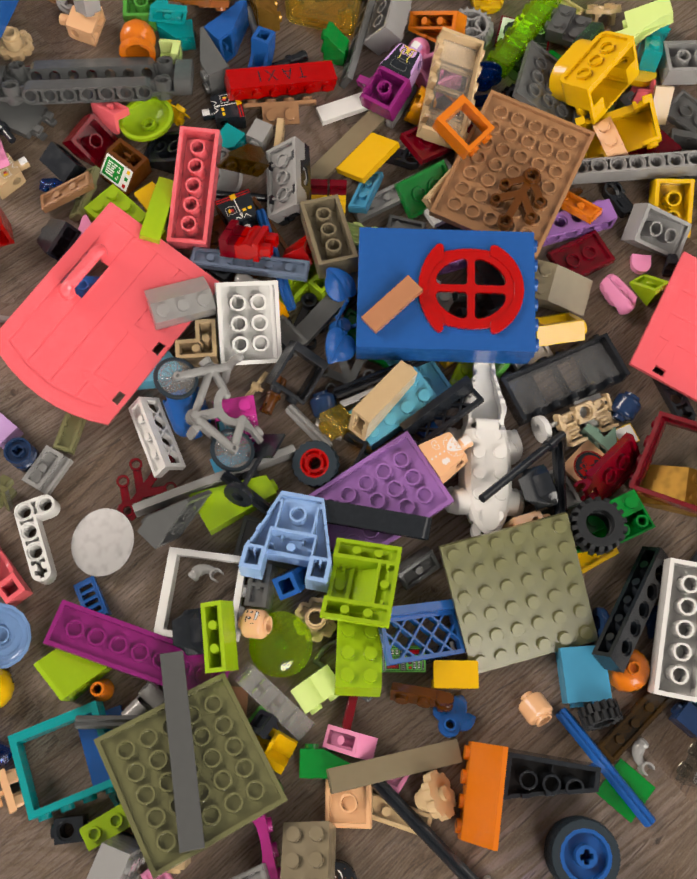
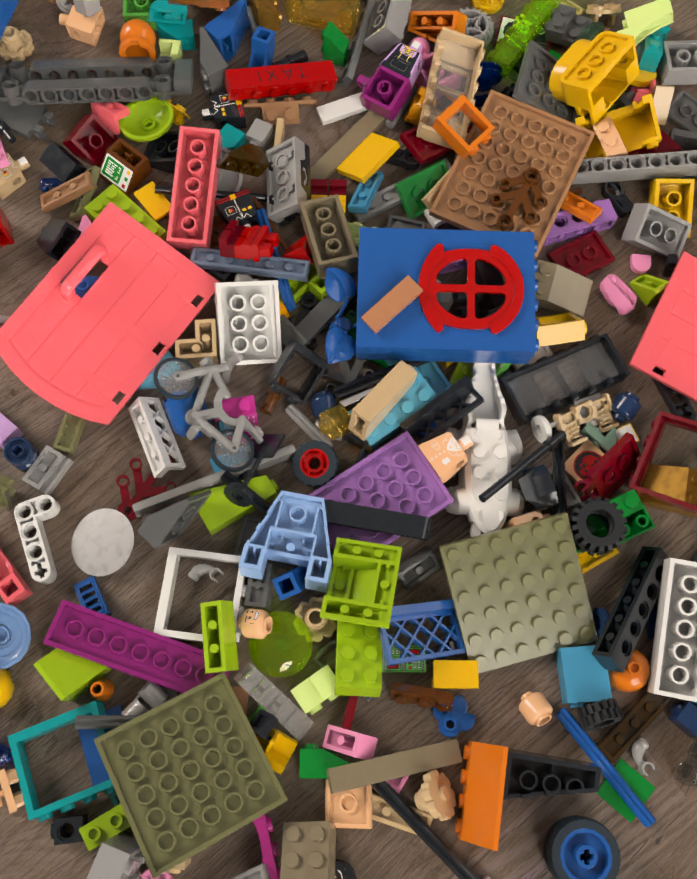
lime slope [139,176,173,244] -> none
light grey slope [144,276,216,330] -> none
dark grey tile [160,651,205,853] -> none
black slope [172,608,204,656] -> none
tan piece [245,371,268,396] -> none

